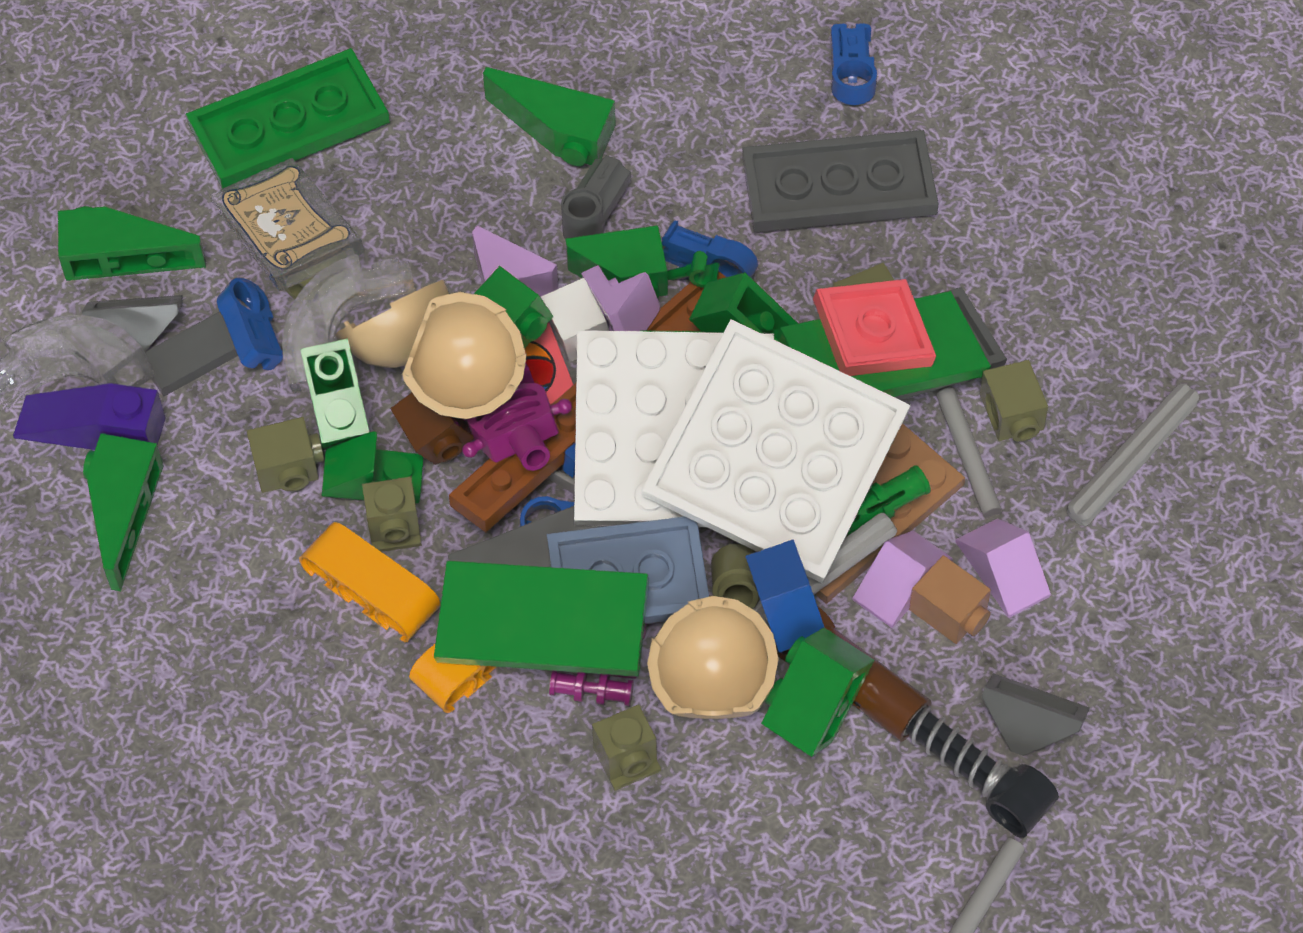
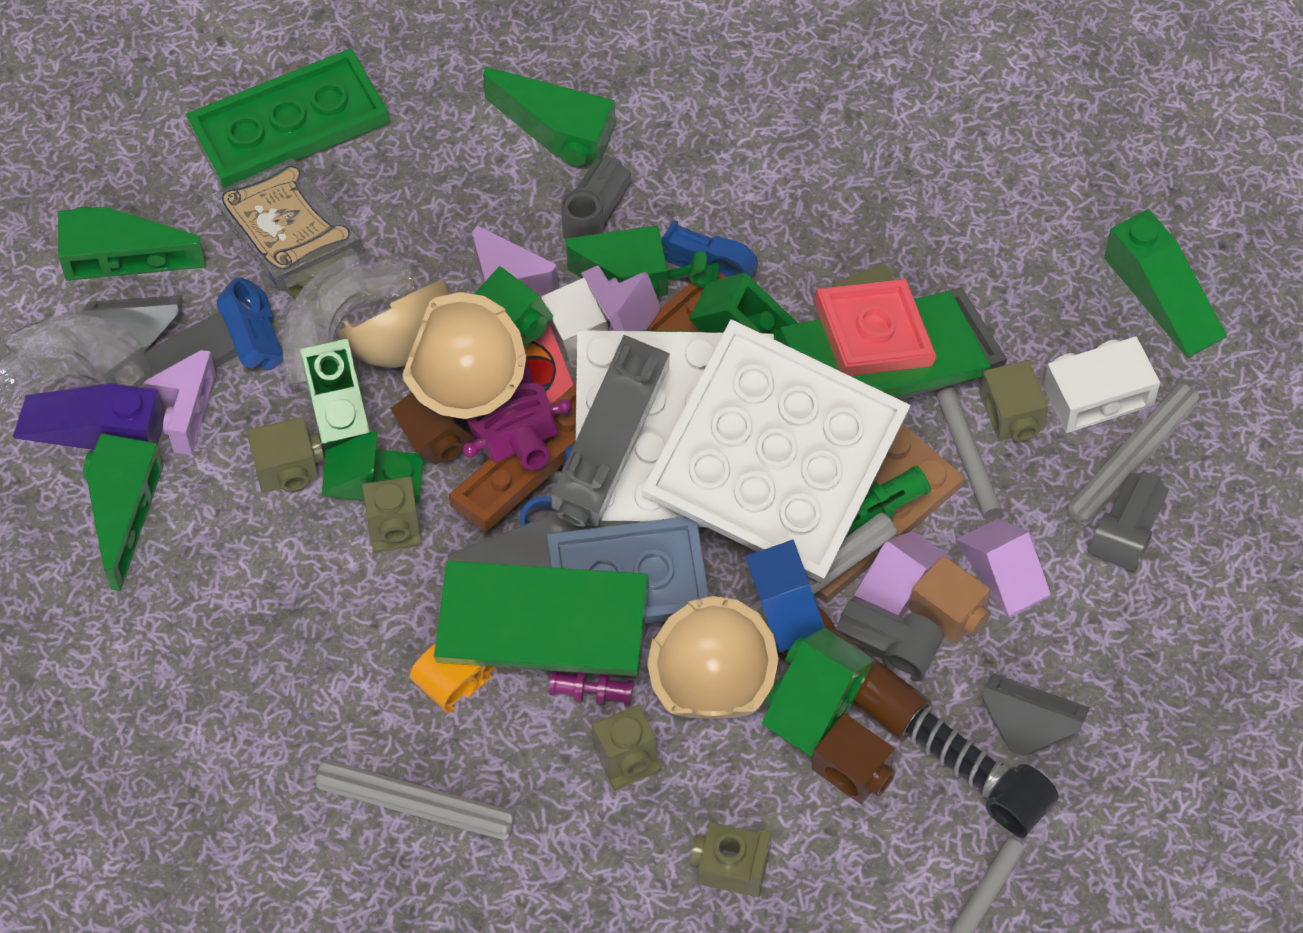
light orange beam [299,522,441,642] -> none
olive brick [711,544,760,609] -> none
dark grey plate [742,130,939,233] -> none
blue piece [830,23,877,105] -> none
none -> lavender slope [143,350,216,455]
none -> light grey axle [315,760,515,840]
none -> dark grey brick [552,335,670,527]
none -> olive brick [690,822,772,898]
none -> reddish brown brick [812,713,896,805]
none -> dark grey piece [836,596,945,681]
none -> white brick [1043,336,1160,433]
none -> dark grey piece [1088,471,1169,572]
none -> green slope [1104,208,1227,358]

